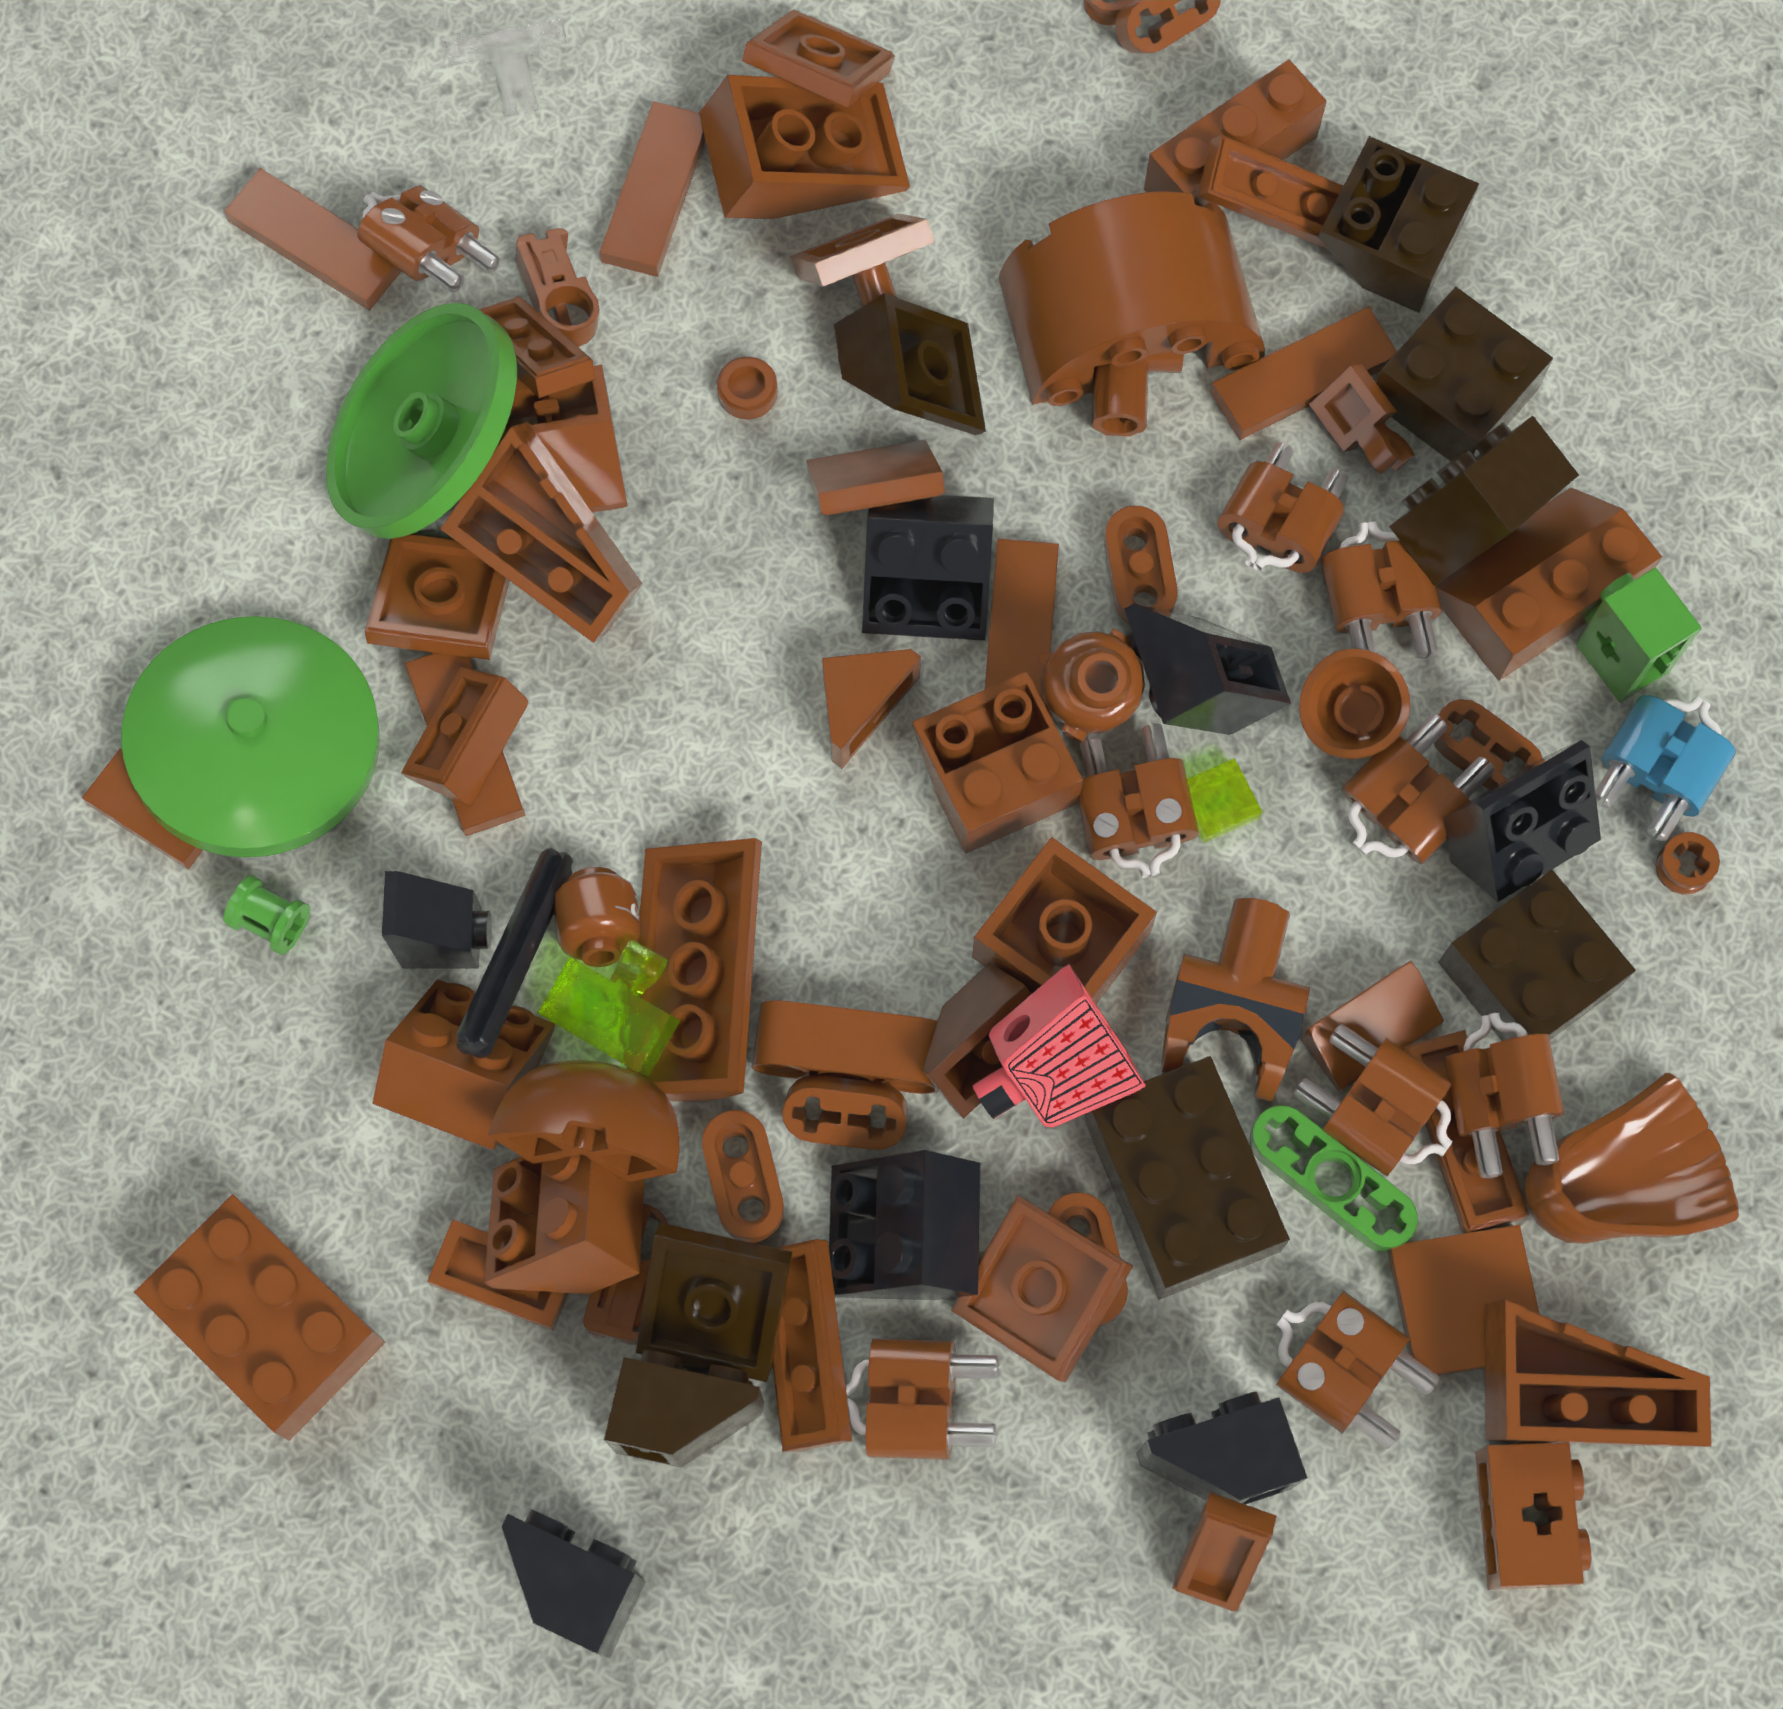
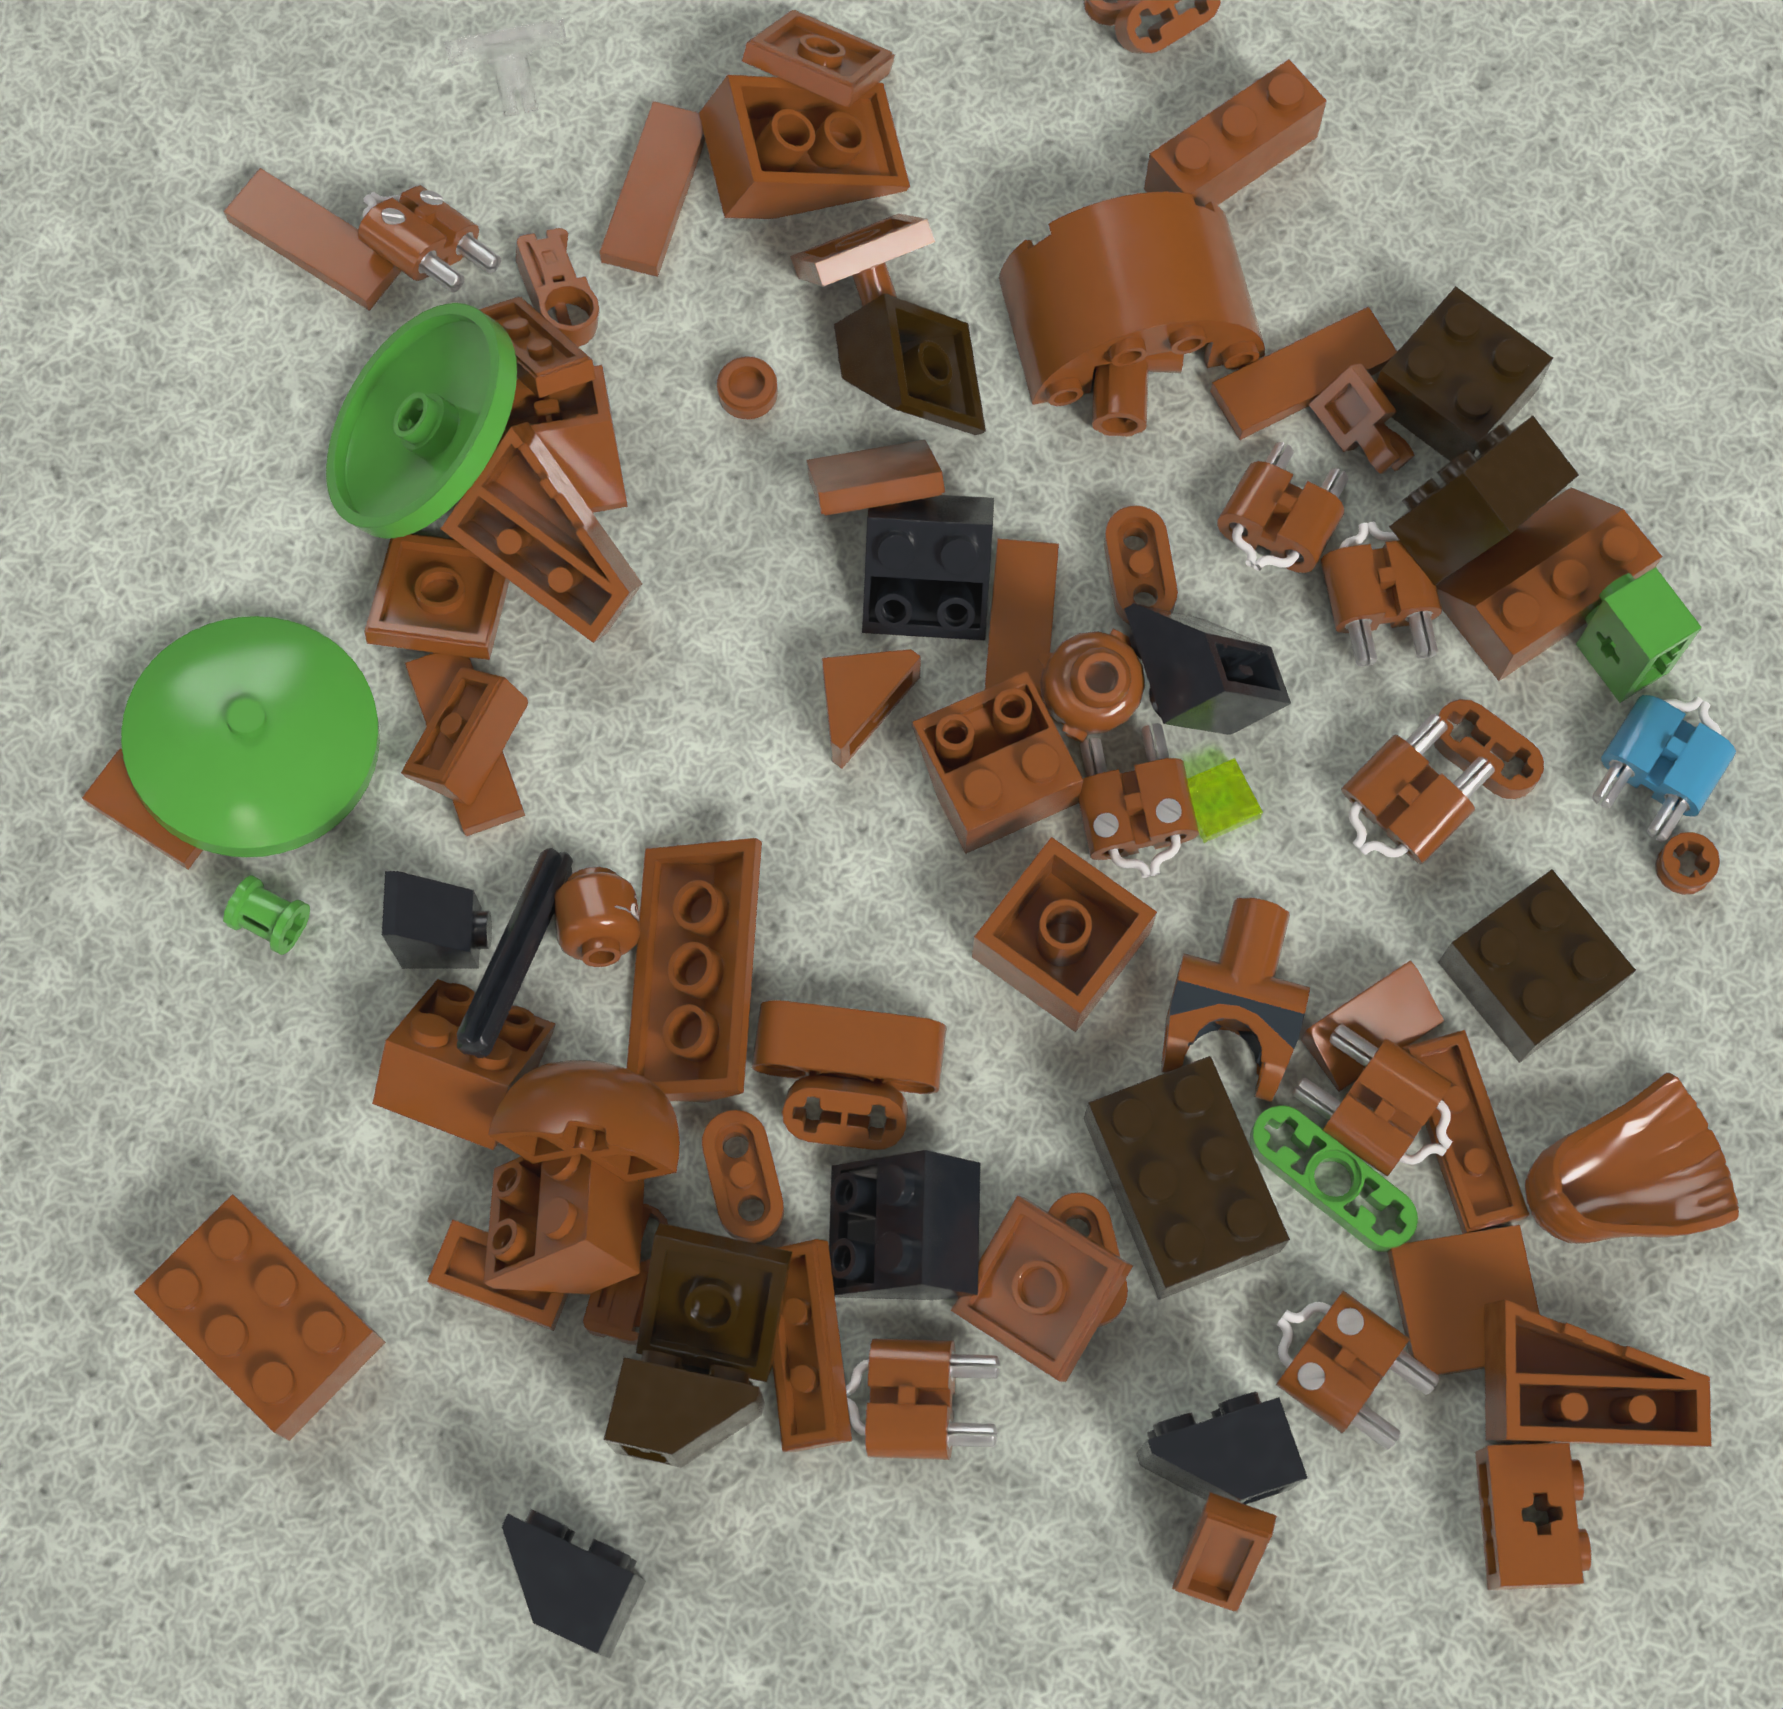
clear neon green plate [538,940,680,1077] -> none
reddish brown slope [922,963,1031,1119] -> none
coral torso [972,964,1146,1128] -> none
dark orange tile [1197,135,1344,250] -> none
dark orange helmet [1299,648,1411,759] -> none
dark brown slope [1319,136,1479,313] -> none
black slope [1443,740,1601,902] -> none
dark orange piece [1445,1013,1564,1179] -> none

